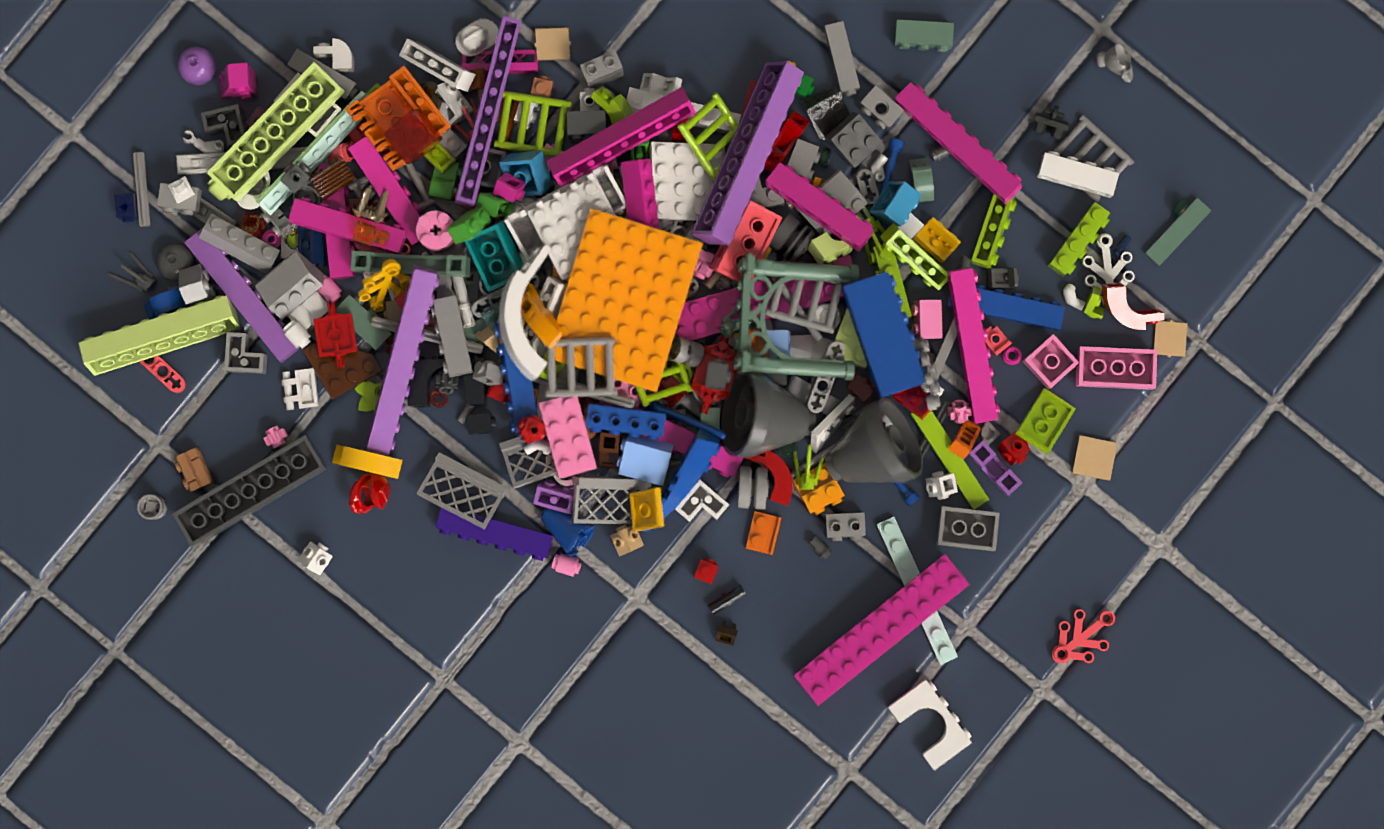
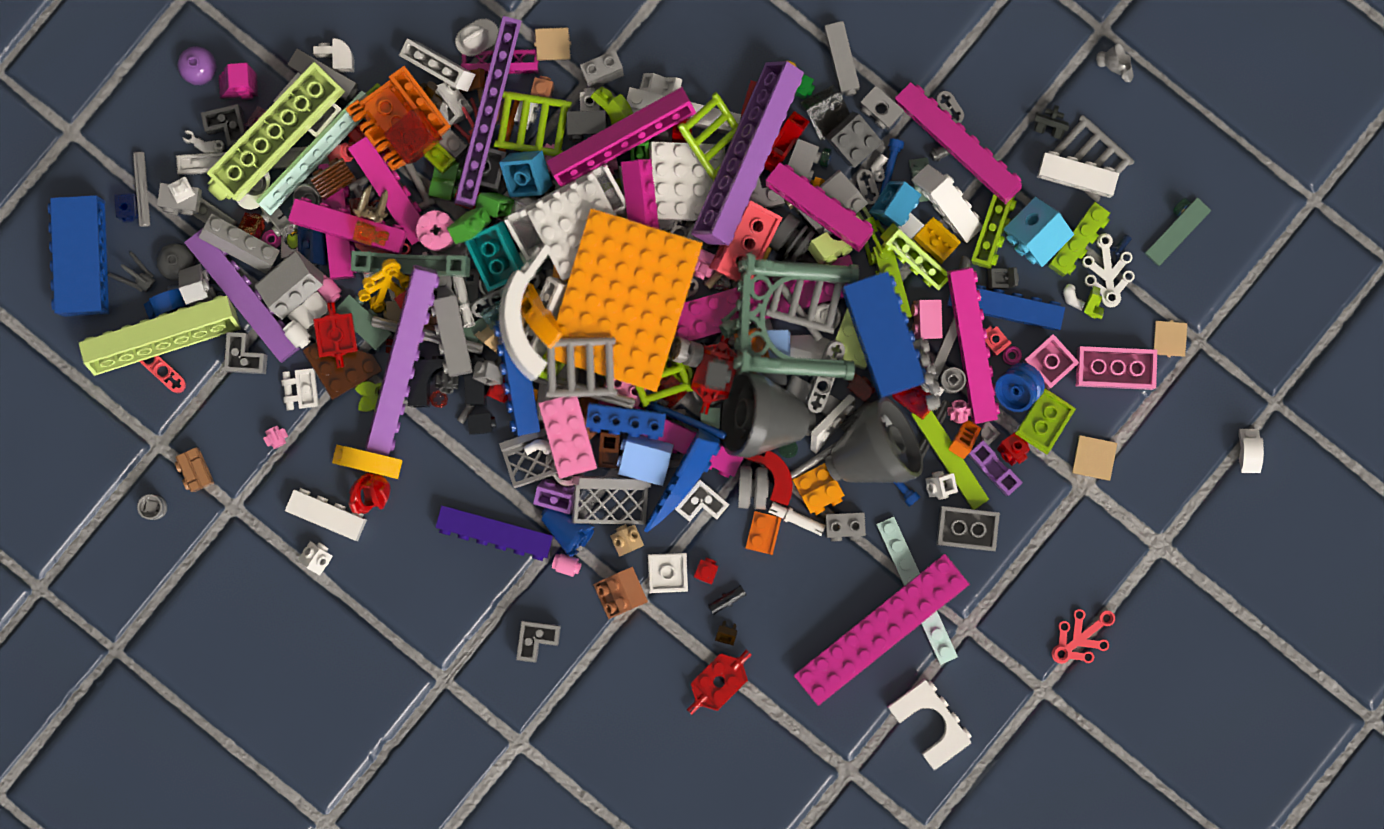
dark grey brick [172,435,328,547] -> none
dark grey brick [280,161,312,193] -> none
light grey fence [417,452,507,530] -> none
dark pink brick [492,172,526,203] -> none
red brick [516,414,546,444] -> none
yellow plate [629,488,664,532] -> none
lime plant [793,445,824,490] -> none
dark grey pin [808,536,833,561] -> none
sand green brick [894,19,954,52] -> none
arch [1102,283,1164,330] -> none
none -> blue brick [48,196,109,317]
none -> white brick [285,488,367,541]
none -> light grey brick [516,621,561,662]
none -> nougat slope [593,567,648,619]
none -> white plate [648,553,688,593]
none -> red plate [686,649,752,715]
none -> white pin [768,501,826,536]
none -> white wedge [911,164,983,243]
none -> light grey beam [936,91,964,123]
none -> light grey wheel [939,367,966,394]
none -> blue wheel [995,363,1045,412]
none -> medium azure brick [1004,197,1074,267]
none -> white brick [1238,429,1264,473]

